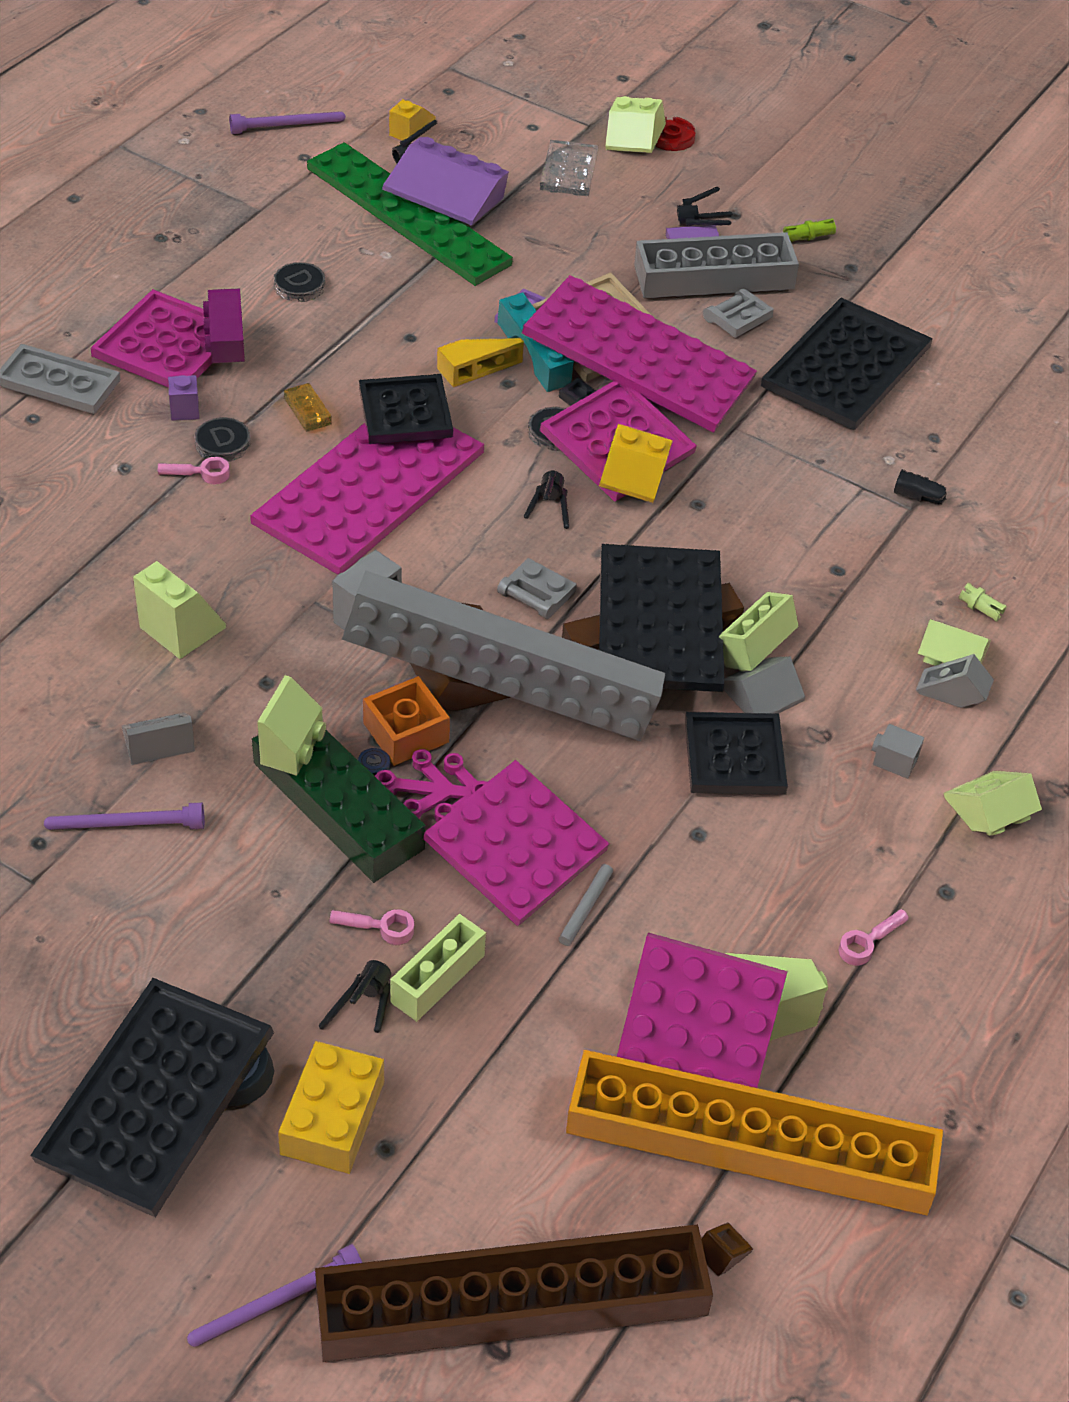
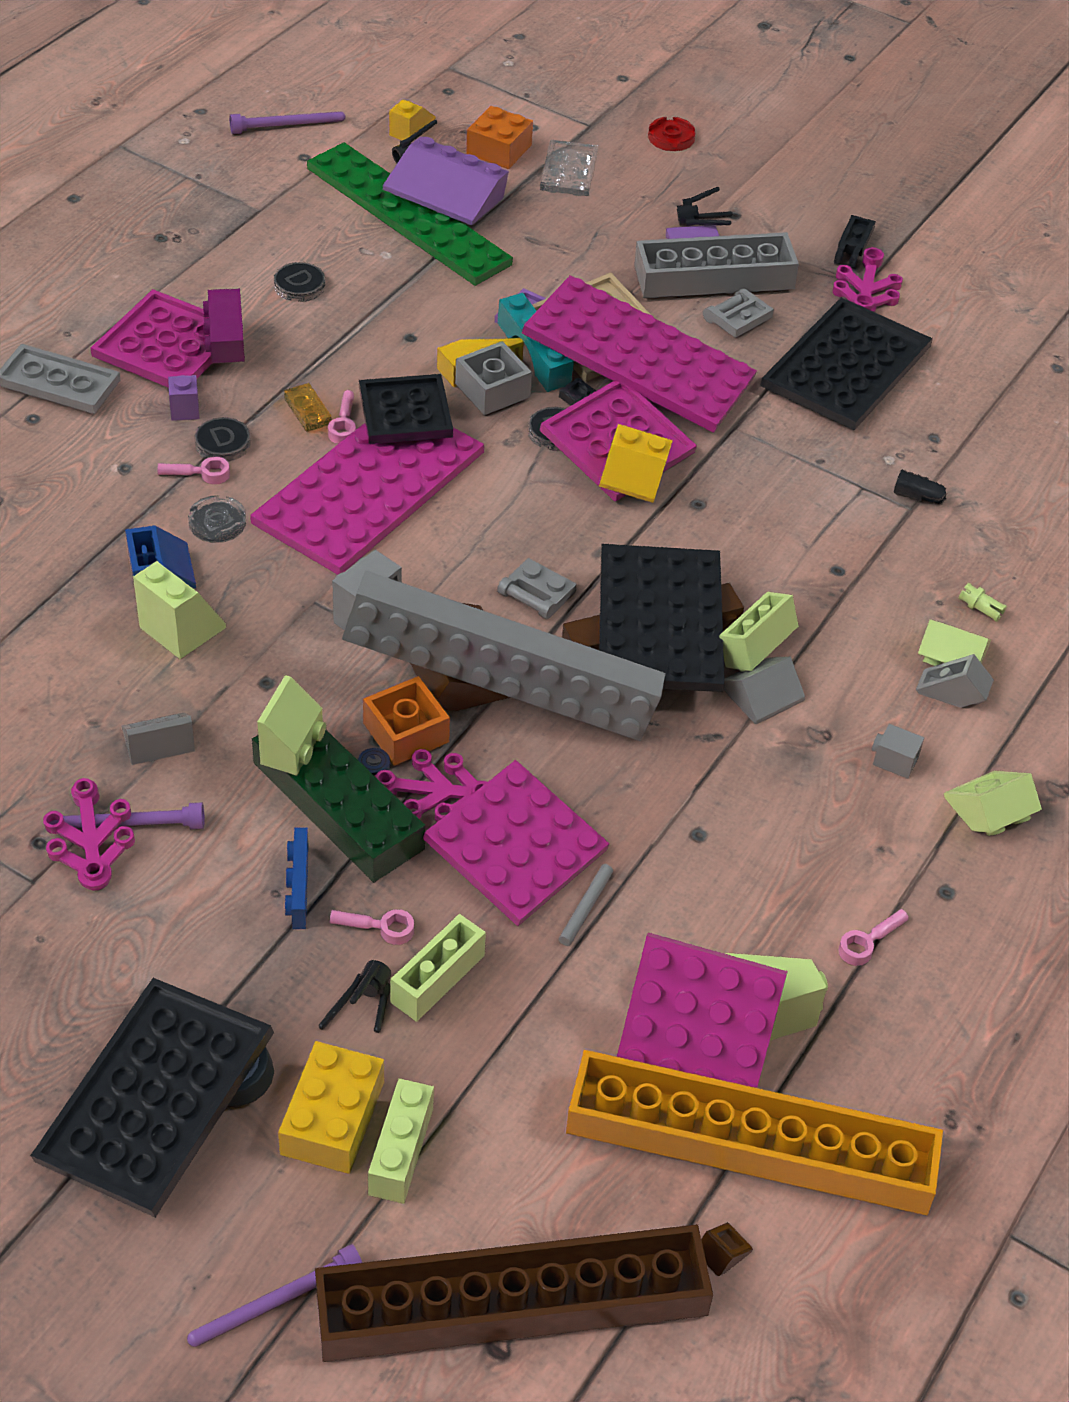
black plant [524,470,569,529] -> none
yellowish green slope [605,96,666,153] -> none
black plate [685,712,788,795] -> none
lime pin [783,218,836,242] -> none
none -> dark pink plant [43,778,135,891]
none -> blue slope [125,525,196,589]
none -> clear tile [188,495,246,543]
none -> blue plate [285,827,309,929]
none -> bright pink piece [328,390,356,444]
none -> yellowish green brick [368,1078,434,1204]
none -> light grey brick [455,341,532,415]
none -> orange brick [466,106,533,169]
none -> dark pink plant [832,247,903,312]
none -> black hinge [834,215,876,269]

